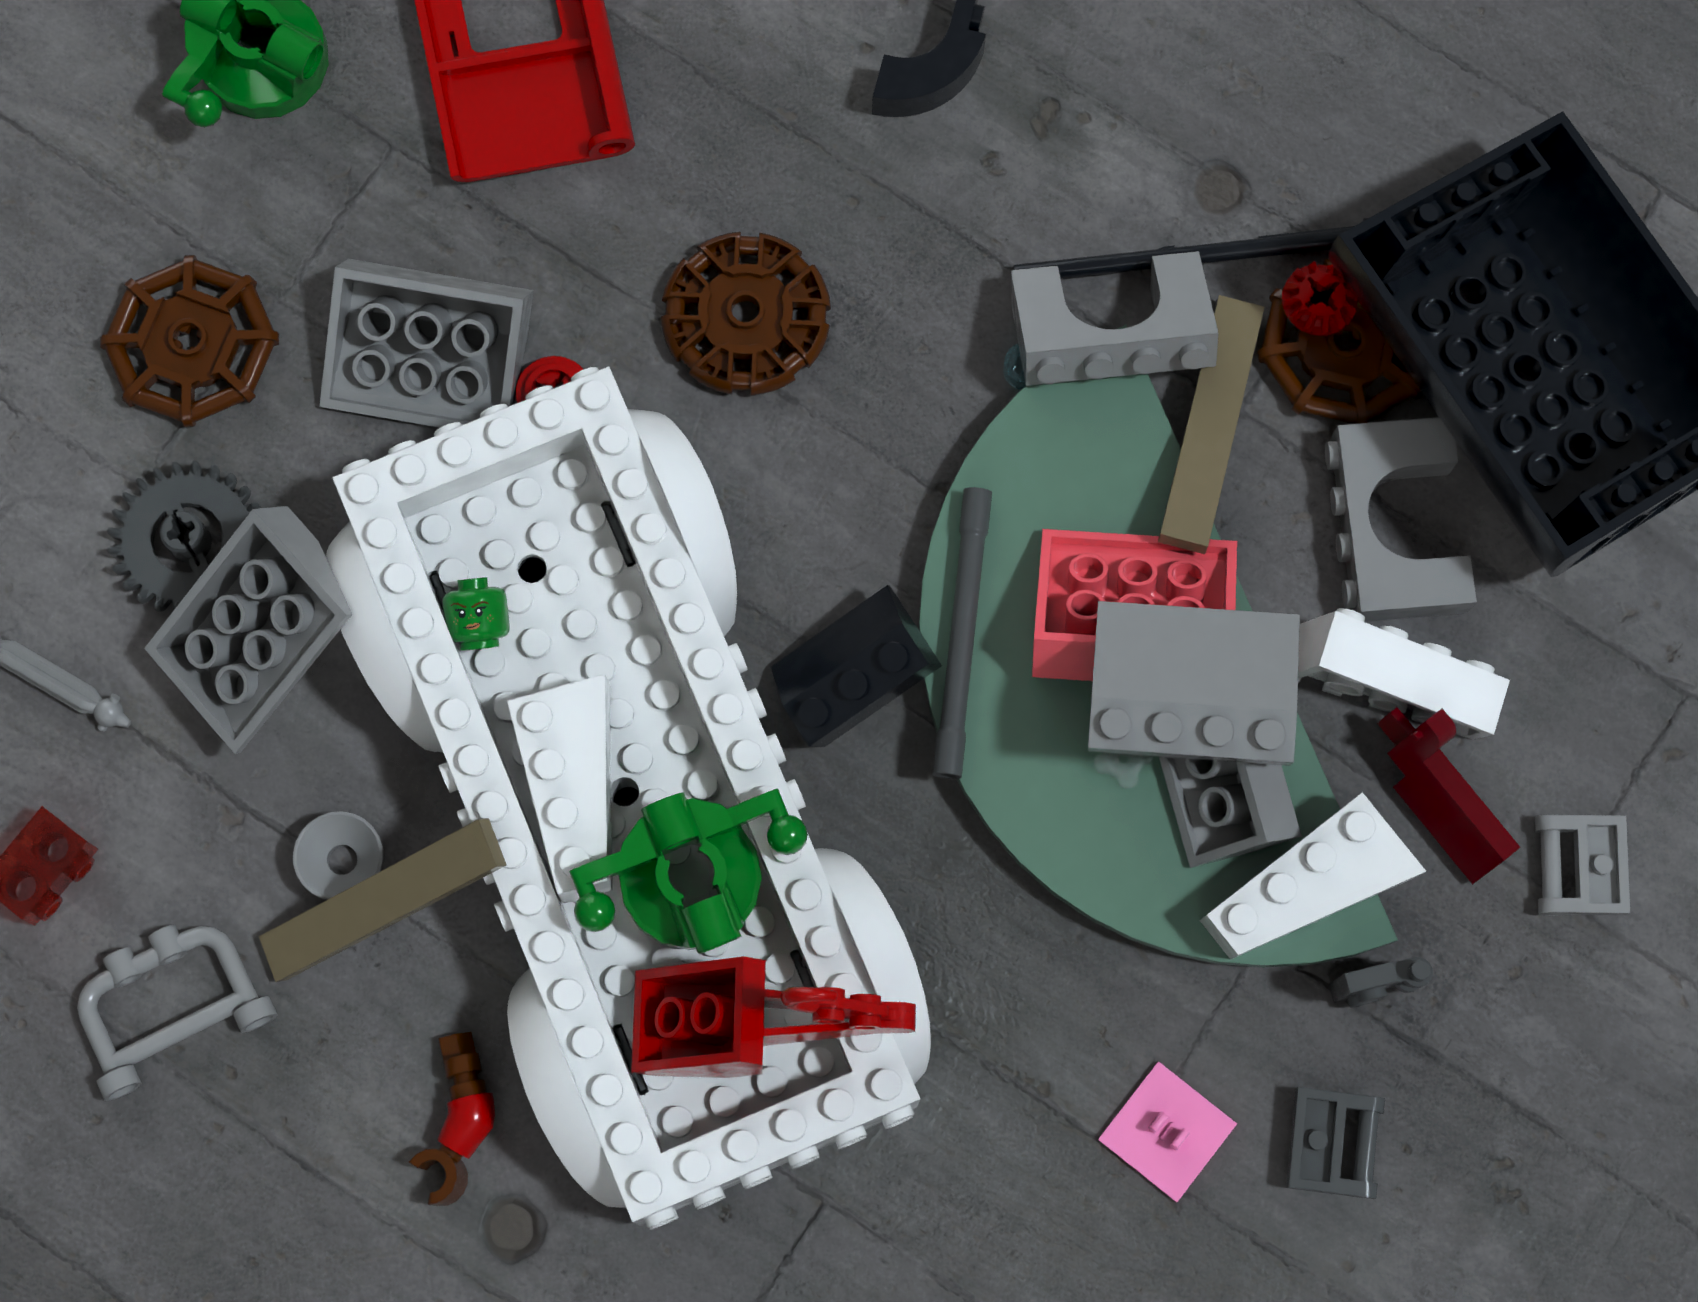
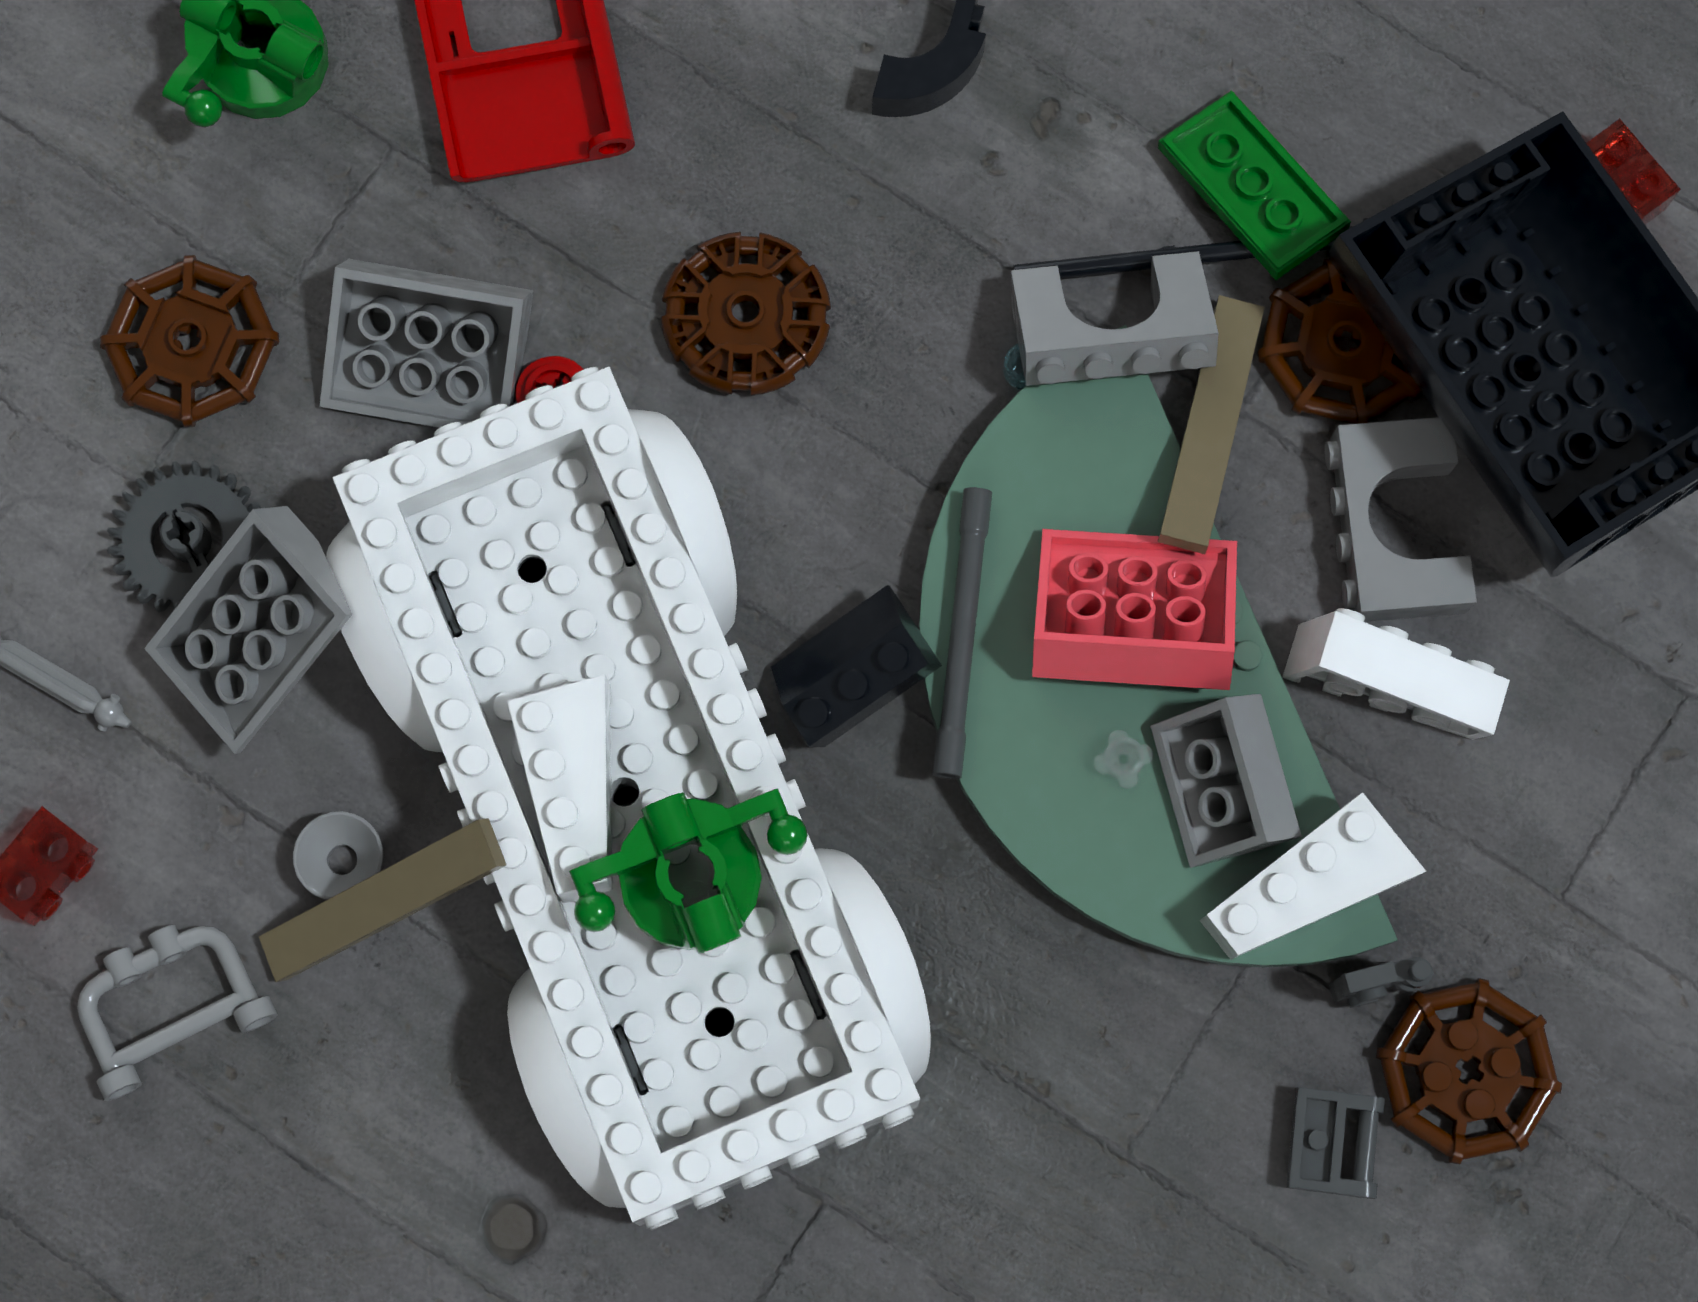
reddish brown piece [409,1032,496,1206] -> none
green head [442,577,510,650] -> none
red slope [631,956,916,1078] -> none
light grey slope [1088,601,1300,766] -> none
bright pink piece [1098,1061,1237,1203] -> none
red gear [1282,261,1357,336] -> none
dark red piece [1377,707,1521,885] -> none
light grey plate [1535,815,1630,916] -> none
none -> green tile [1158,90,1351,280]
none -> reddish brown plate [1376,978,1562,1165]
none -> clear red brick [1586,118,1681,225]

